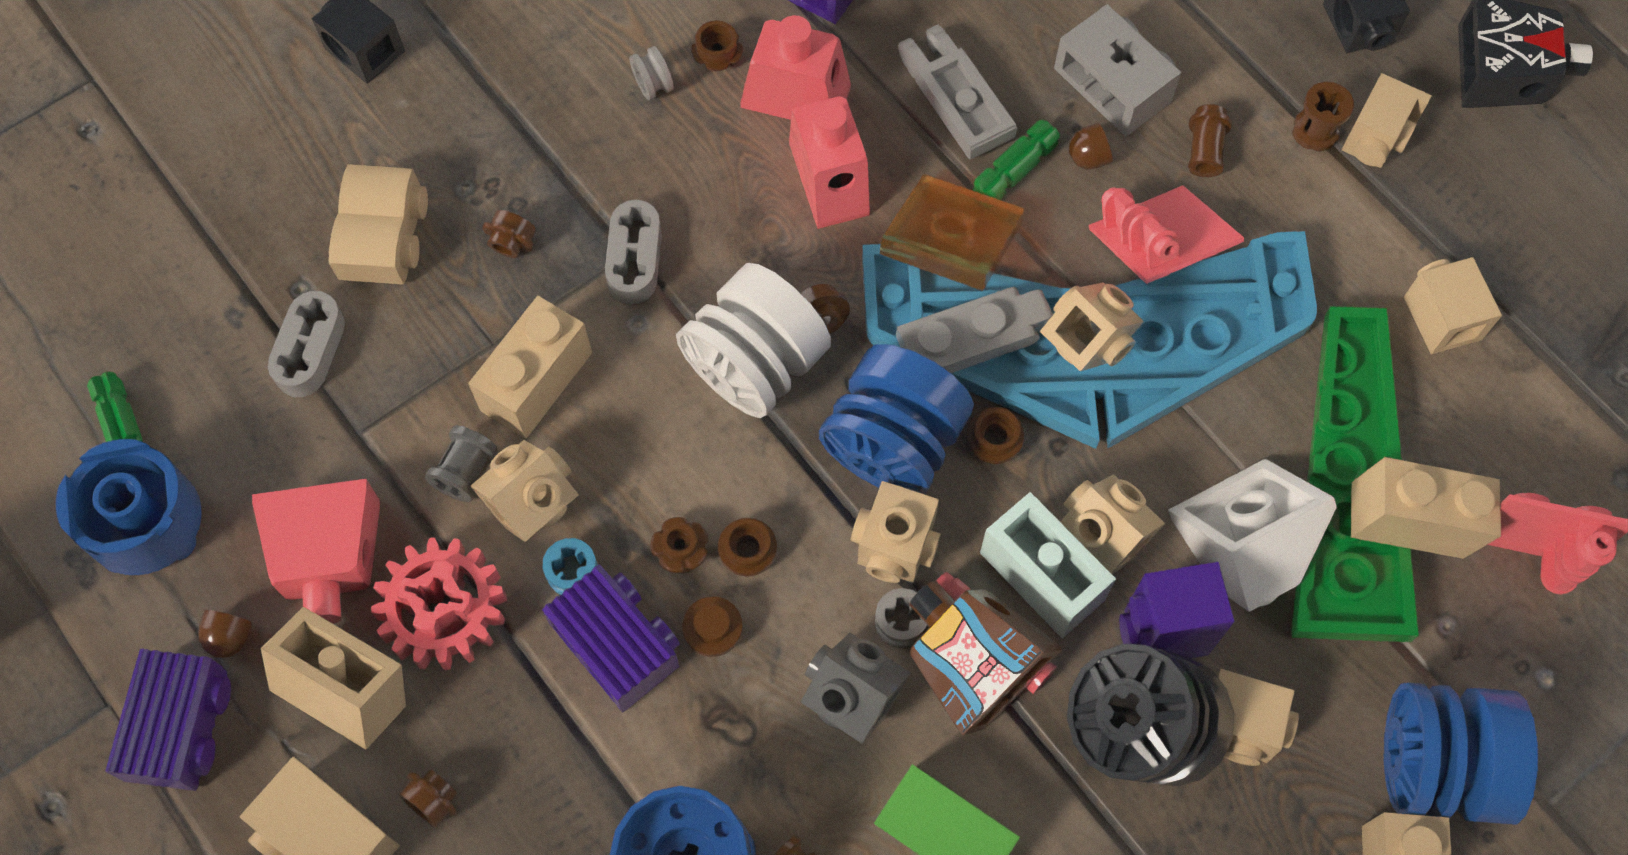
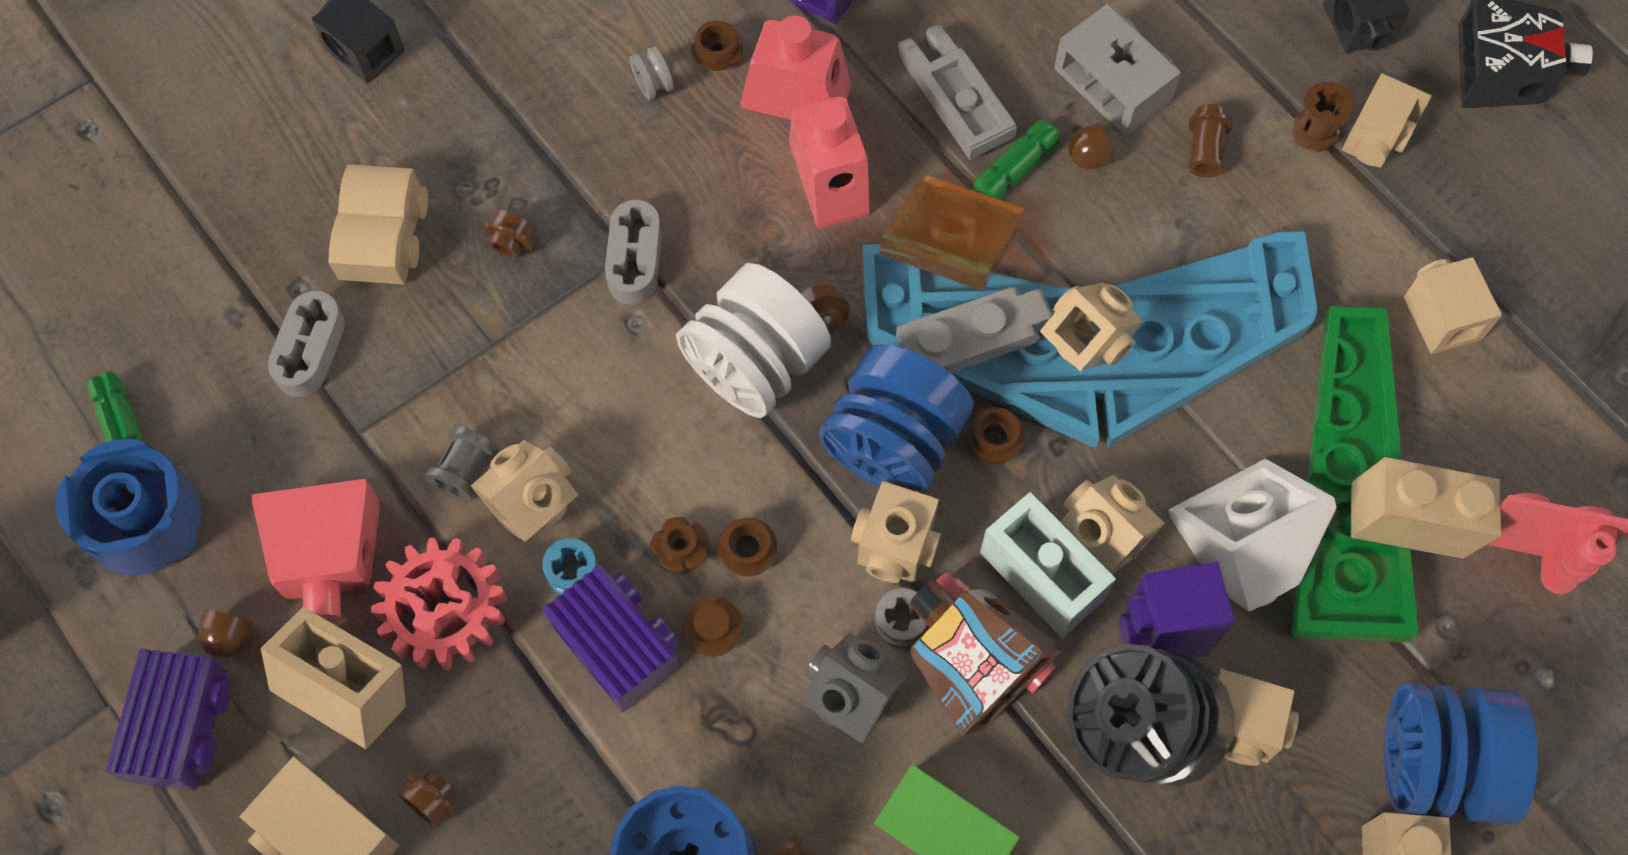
tan brick [468,295,592,439] -> none
coral hinge [1089,185,1244,284] -> none

